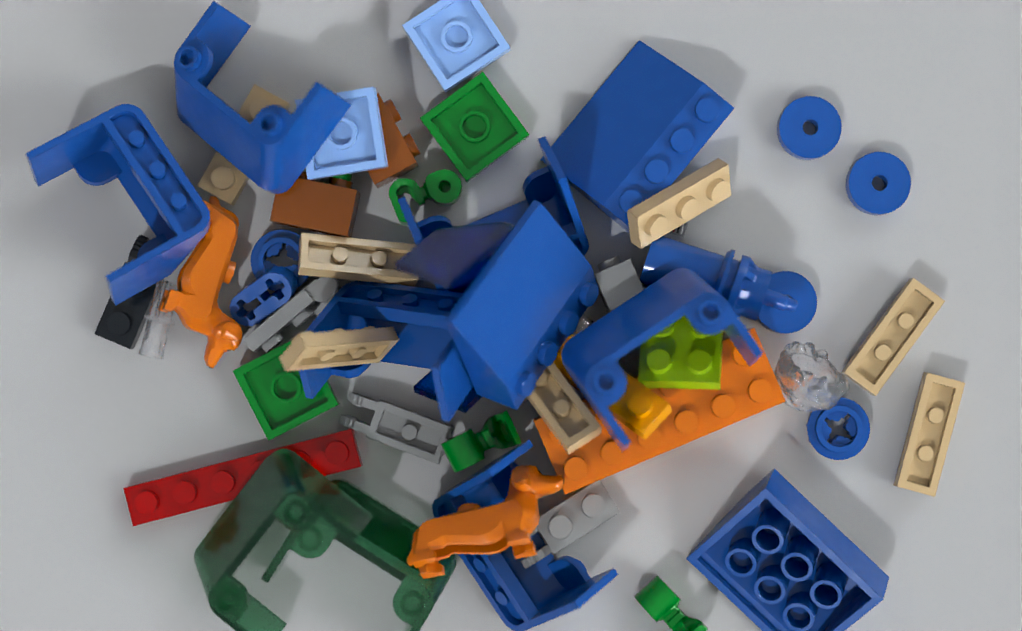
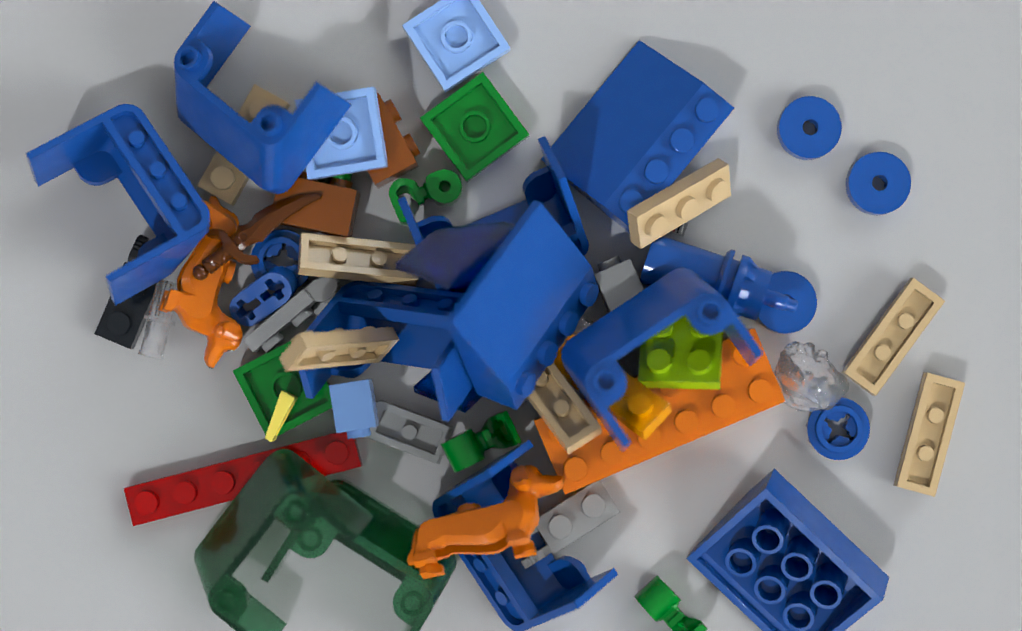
none -> reddish brown piece [193,193,322,280]
none -> light yellow piece [265,390,298,442]
none -> medium blue brick [329,378,379,439]

